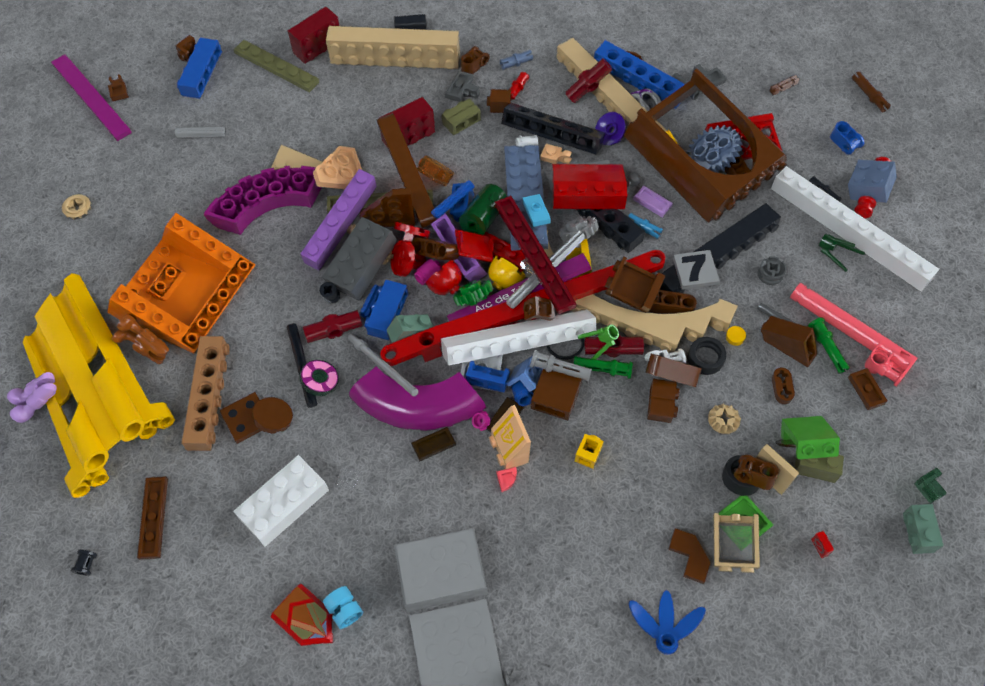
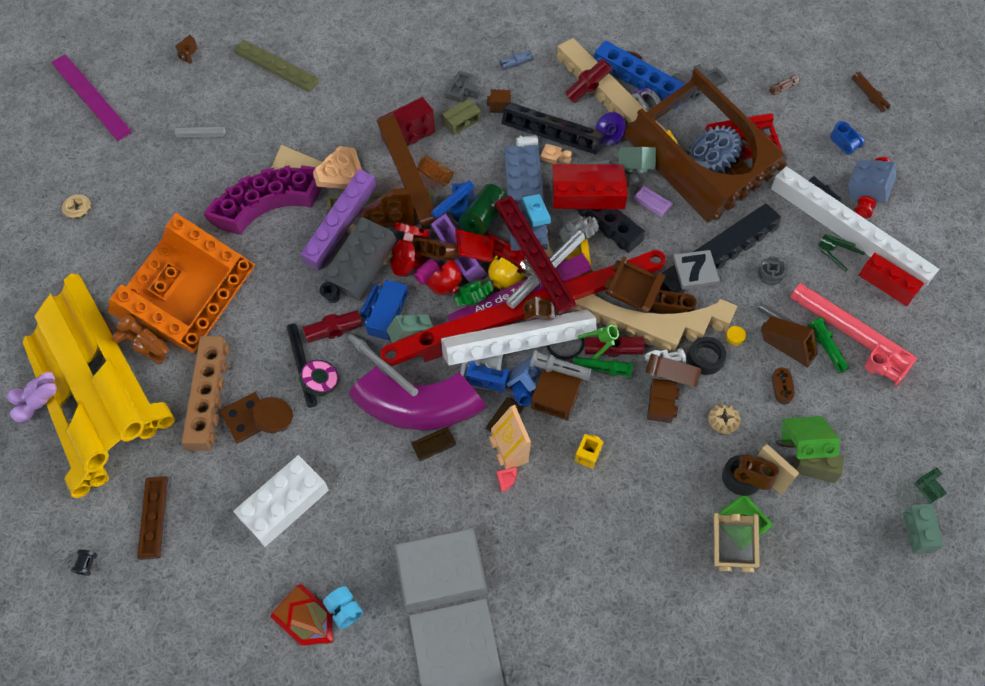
reddish brown plate [108,74,129,102] -> none
blue brick [177,38,222,99] -> none
dark red brick [287,6,340,64] -> none
tan brick [326,26,460,69] -> none
black brick [394,14,427,30] -> none
reddish brown piece [461,46,490,74] -> none
dark pink plate [472,411,490,431] -> none
red axle [509,72,529,100] -> none
dark azure pin [628,213,663,239] -> none
blue plant [628,590,706,655] -> none
reddish brown tile [668,528,711,584] -> none
red tile [811,531,834,558] -> none
reddish brown plate [848,368,888,410] -> none
none -> sand green brick [619,147,656,173]
none -> red brick [858,253,924,306]

